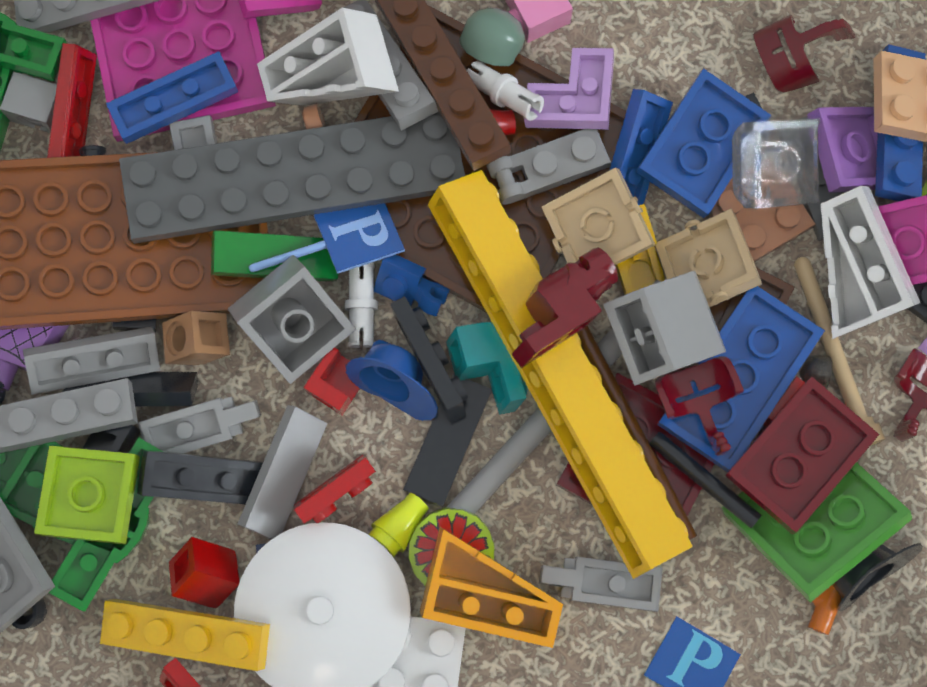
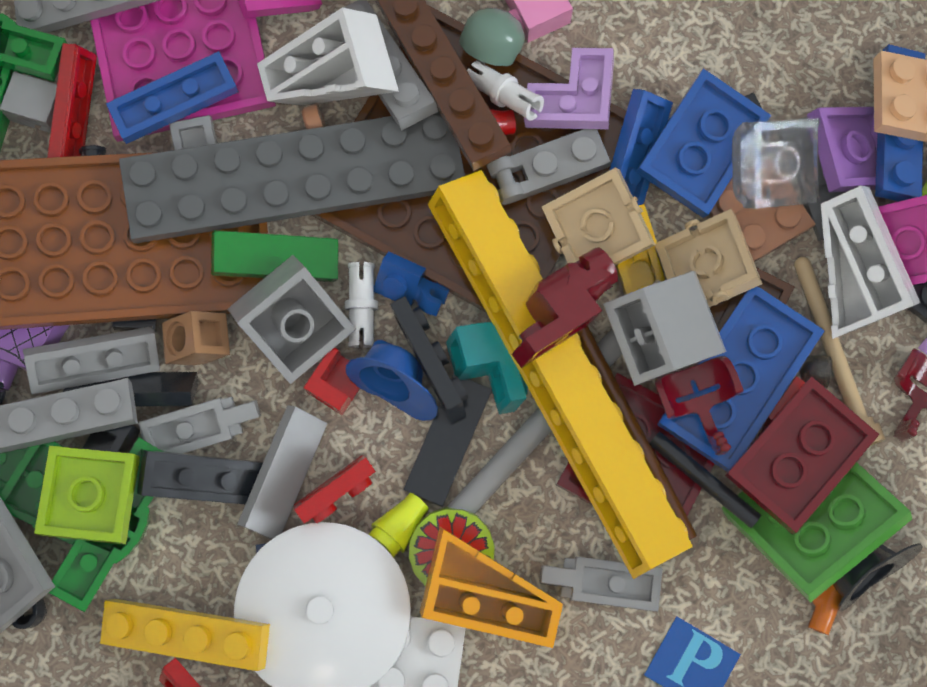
red panel [169,537,240,608] -> none
blue piece [249,203,405,274] -> none
dark red helmet [753,15,855,93] -> none

